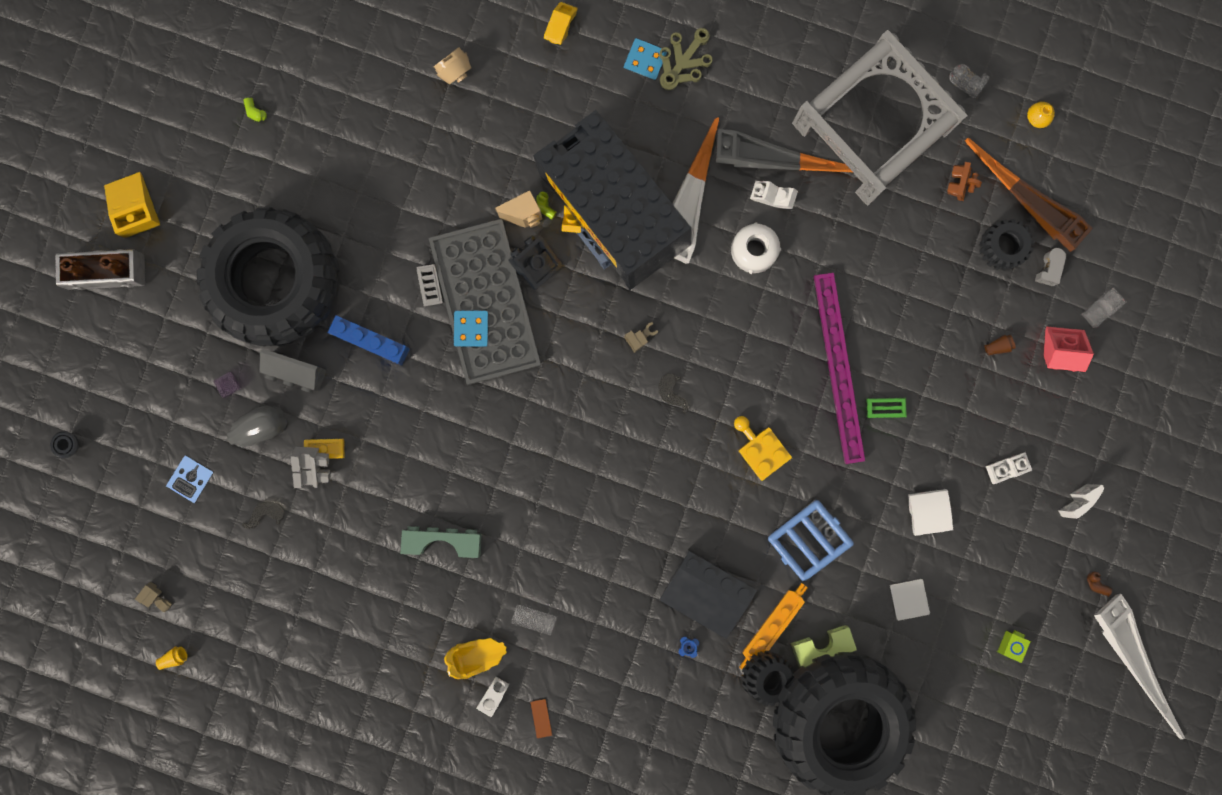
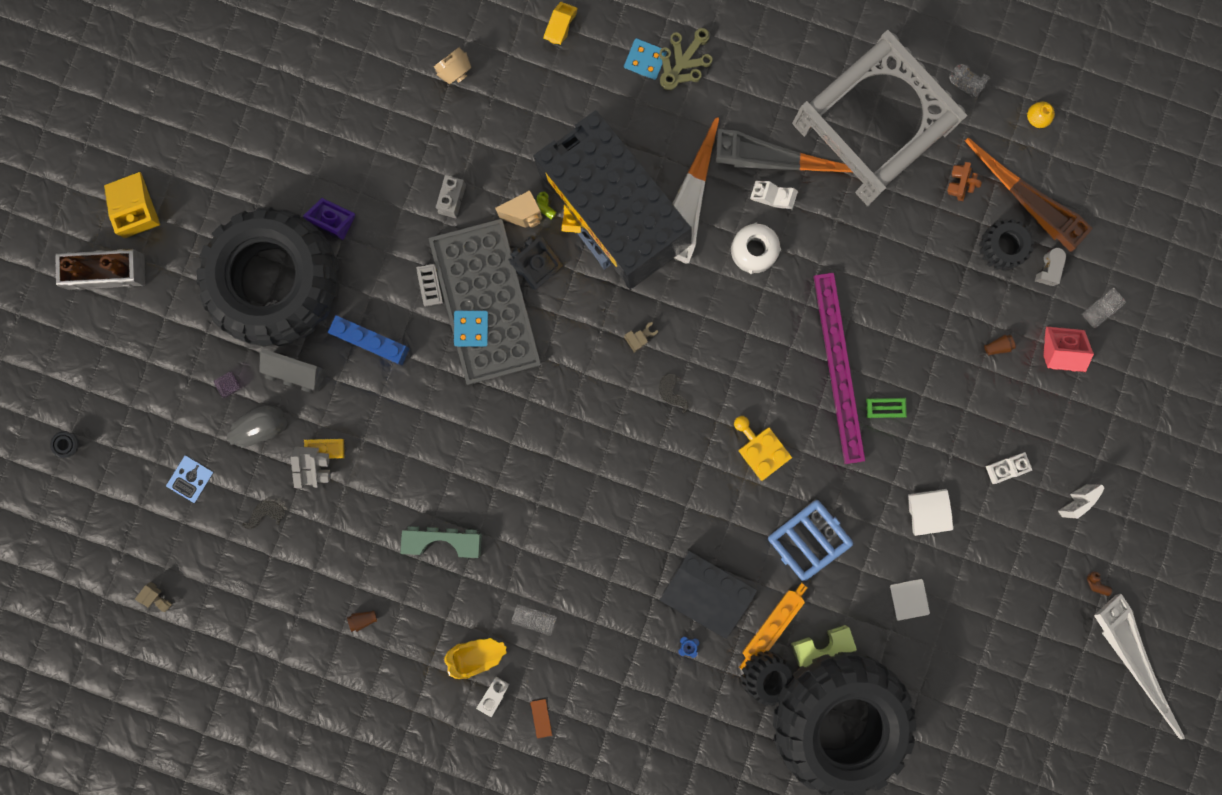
yellow cone [156,647,187,670] -> none
lime arm [243,98,267,122] -> none
lime brick [997,630,1031,663] -> none
none -> dark purple slope [303,198,355,240]
none -> reddish brown cone [347,610,377,632]
none -> light grey hips [436,175,466,219]

